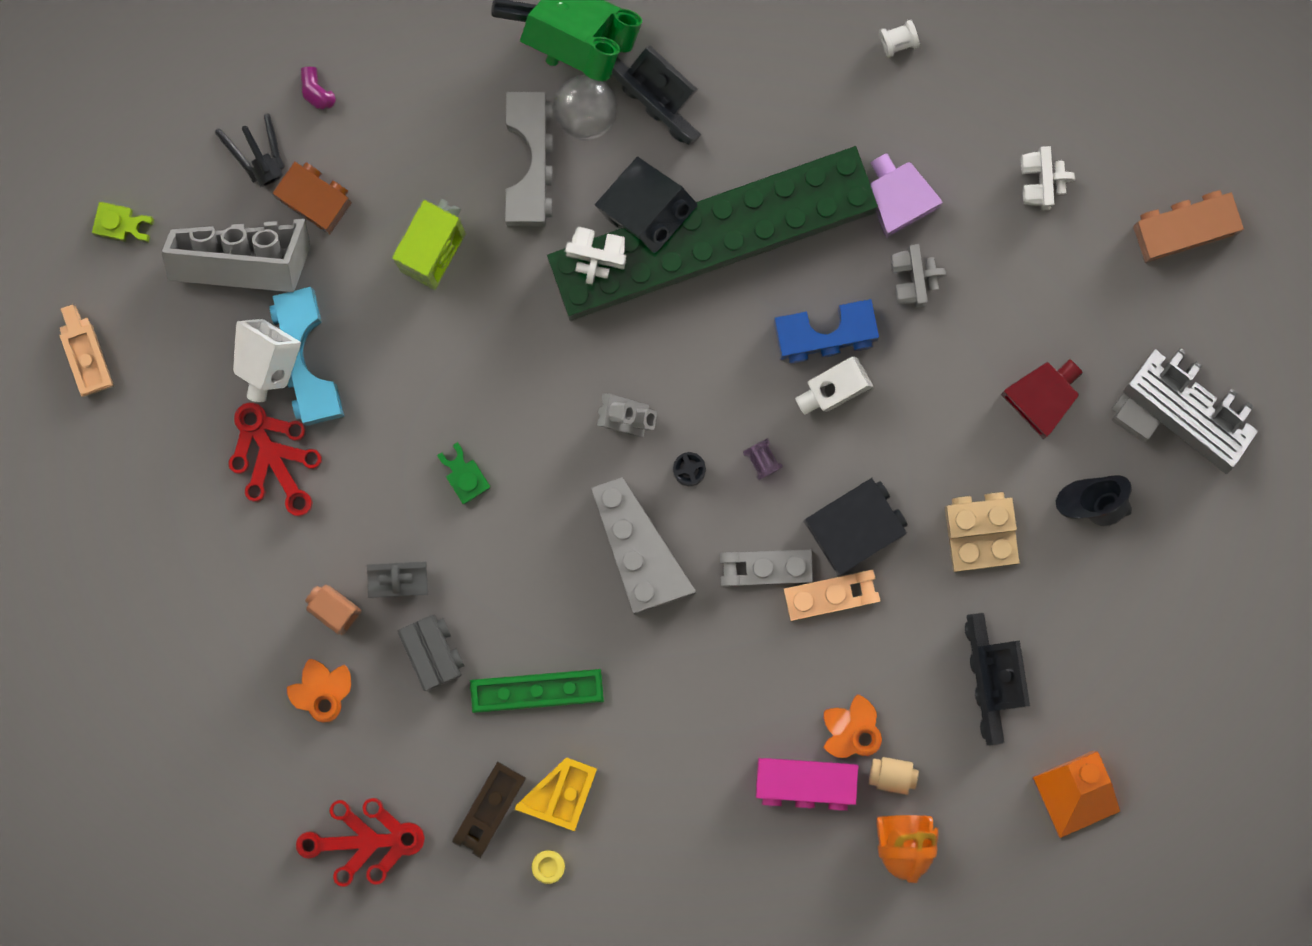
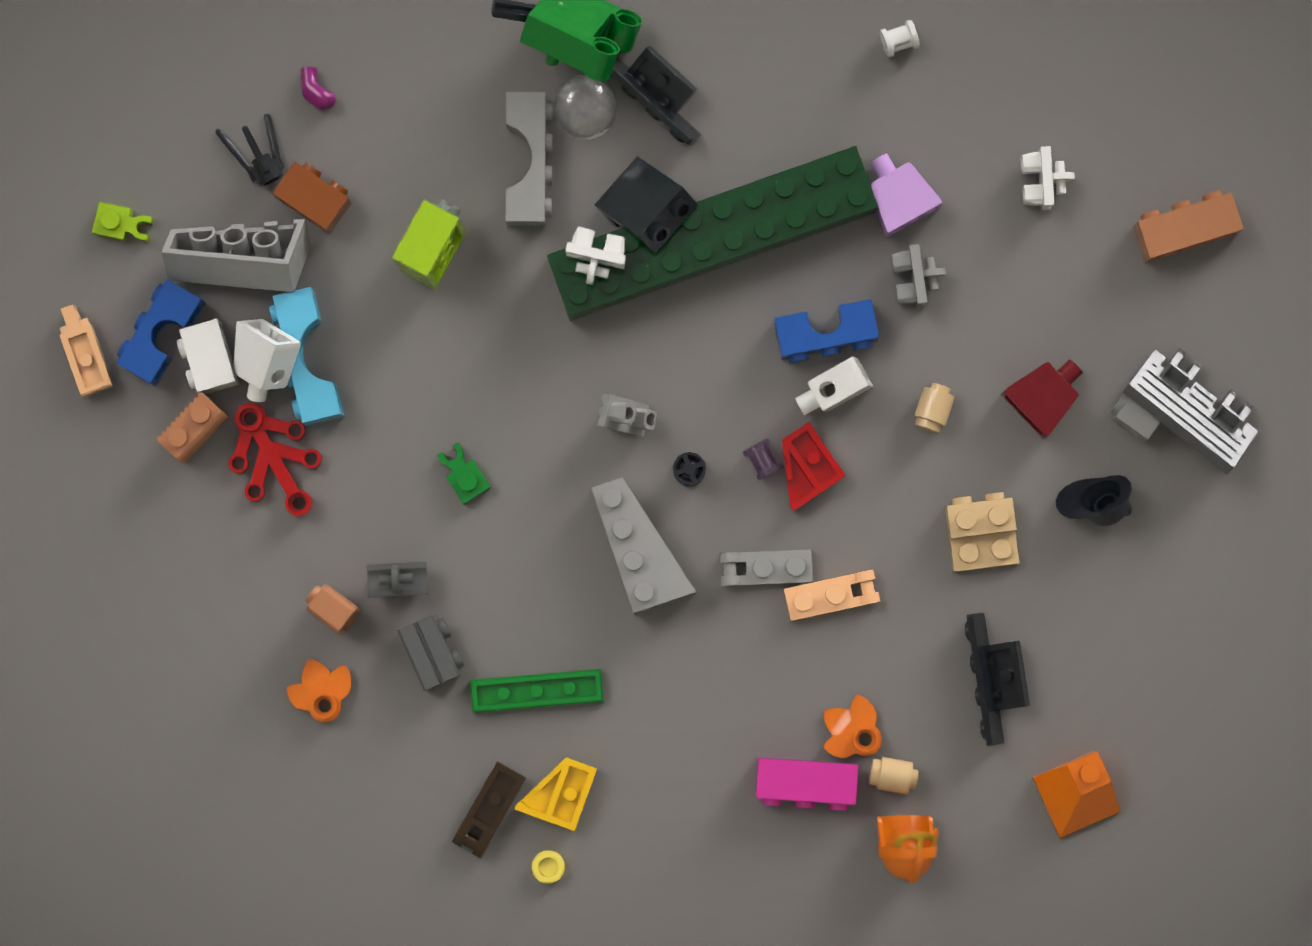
red plant [296,798,425,887] -> none
black panel [804,478,908,577] -> none
none -> blue arch [117,279,206,387]
none -> nougat brick [157,393,229,464]
none -> white brick [177,319,240,395]
none -> red wing [781,422,846,512]
none -> tan brick [914,383,955,434]

